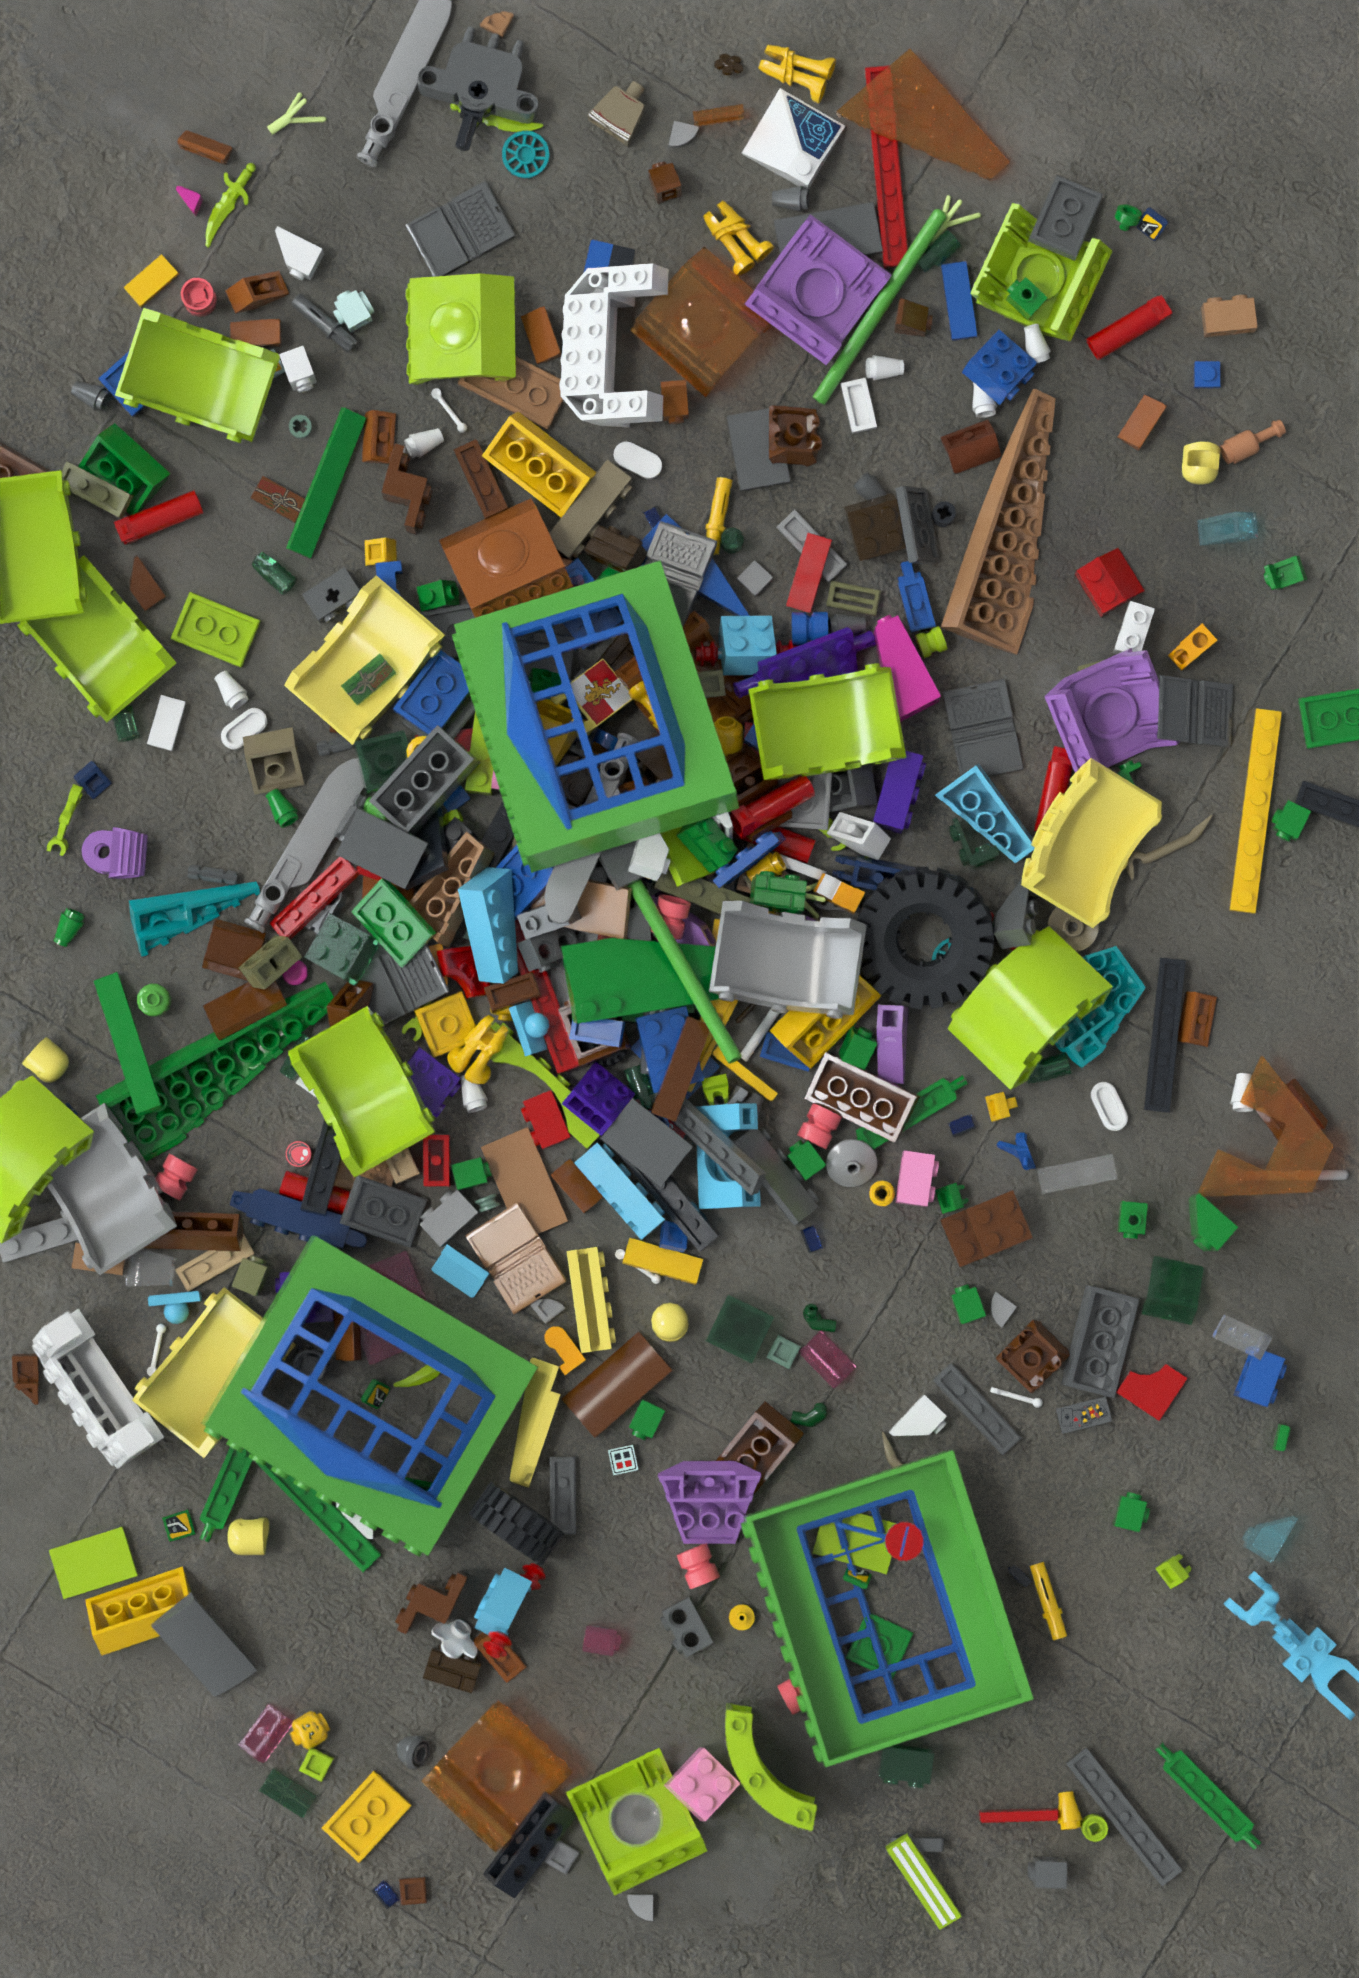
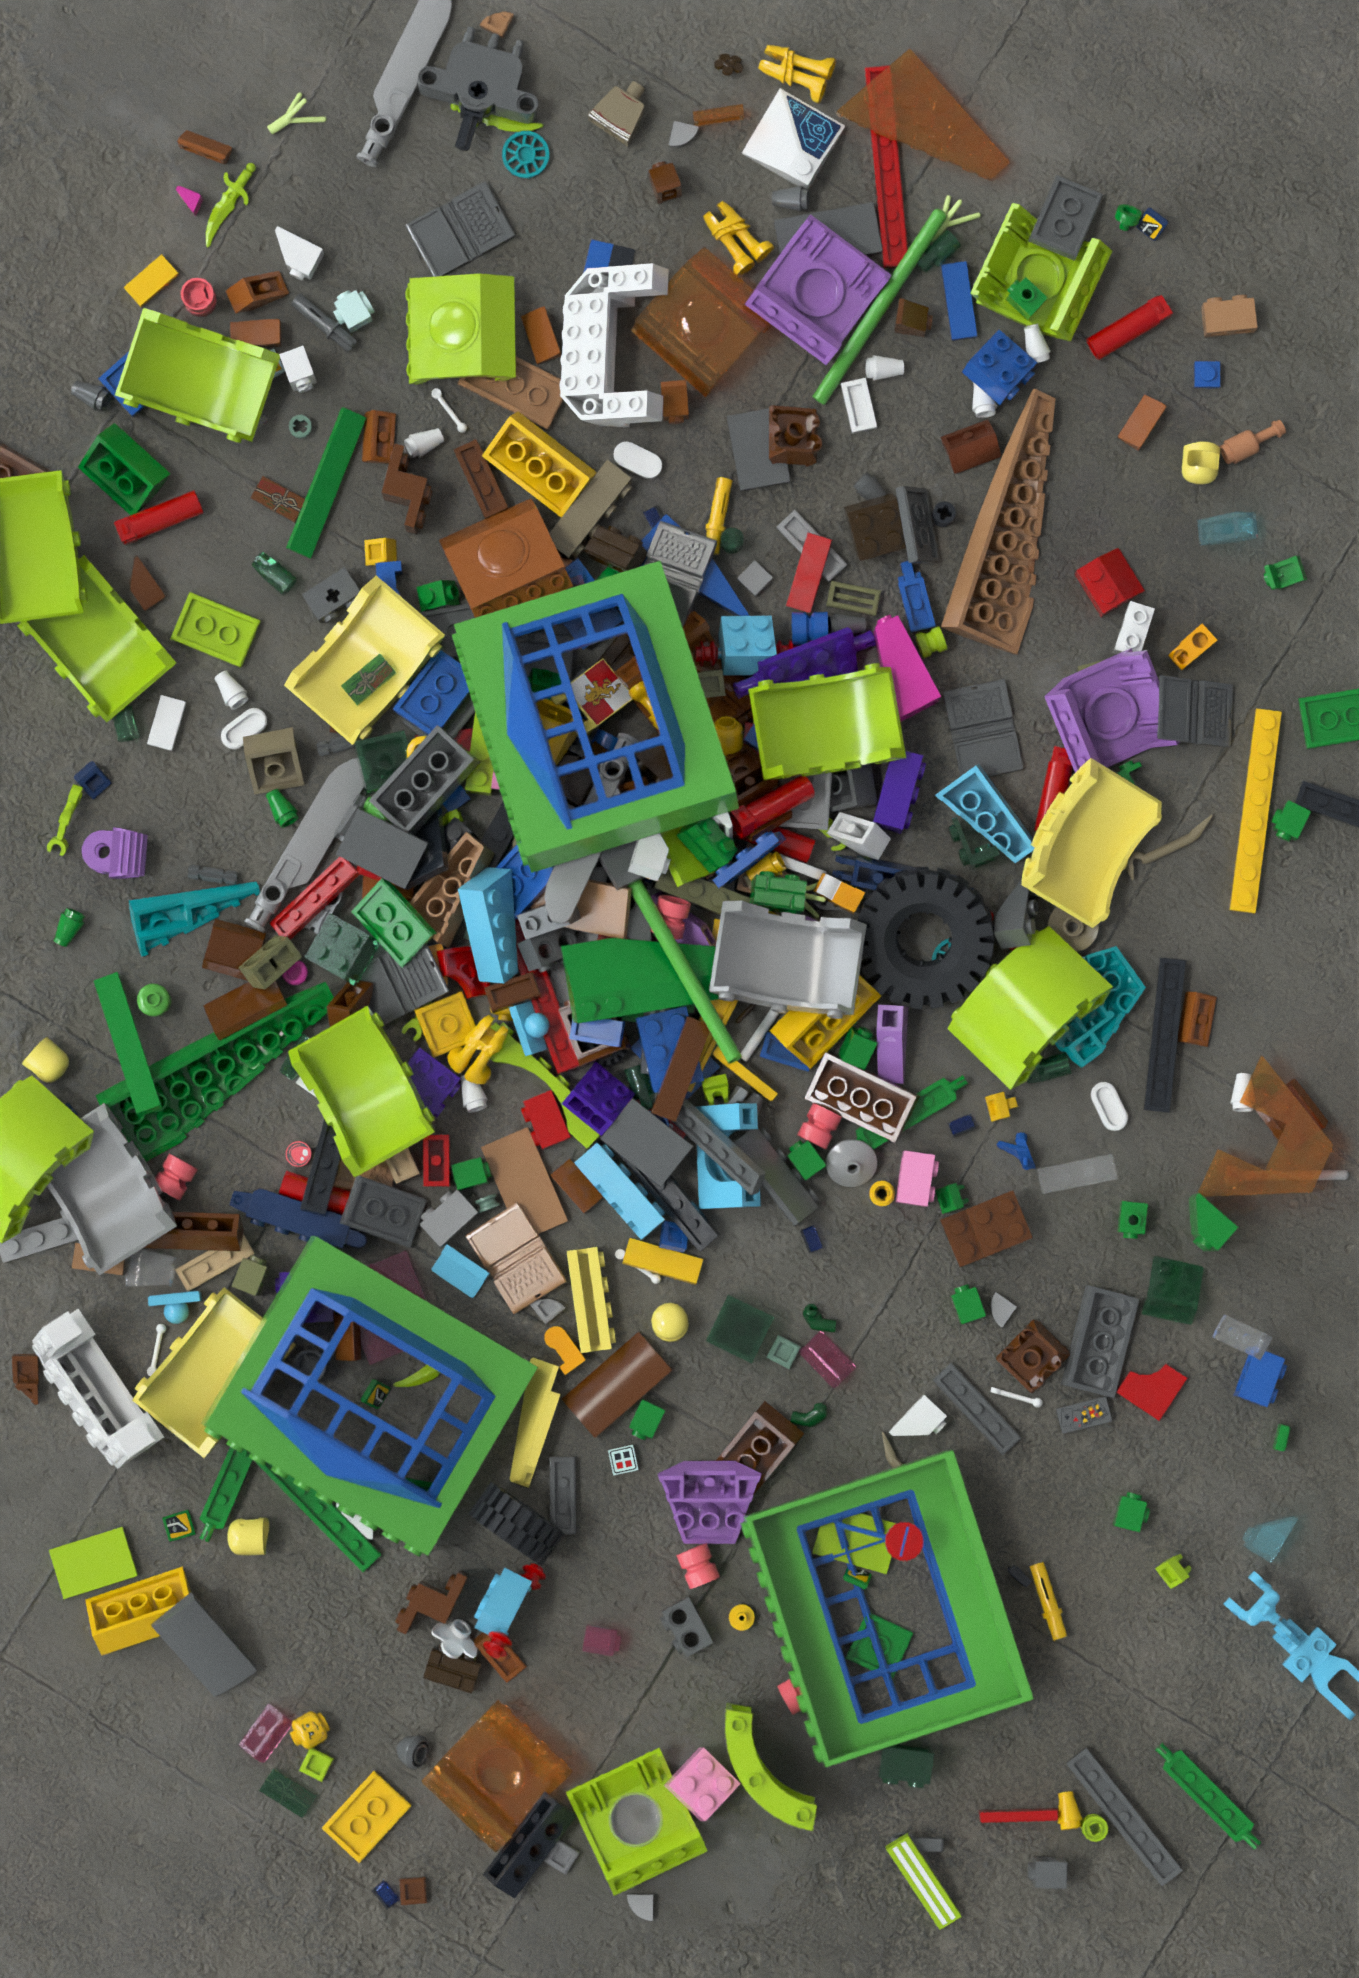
olive plate [62,462,133,518] -> none

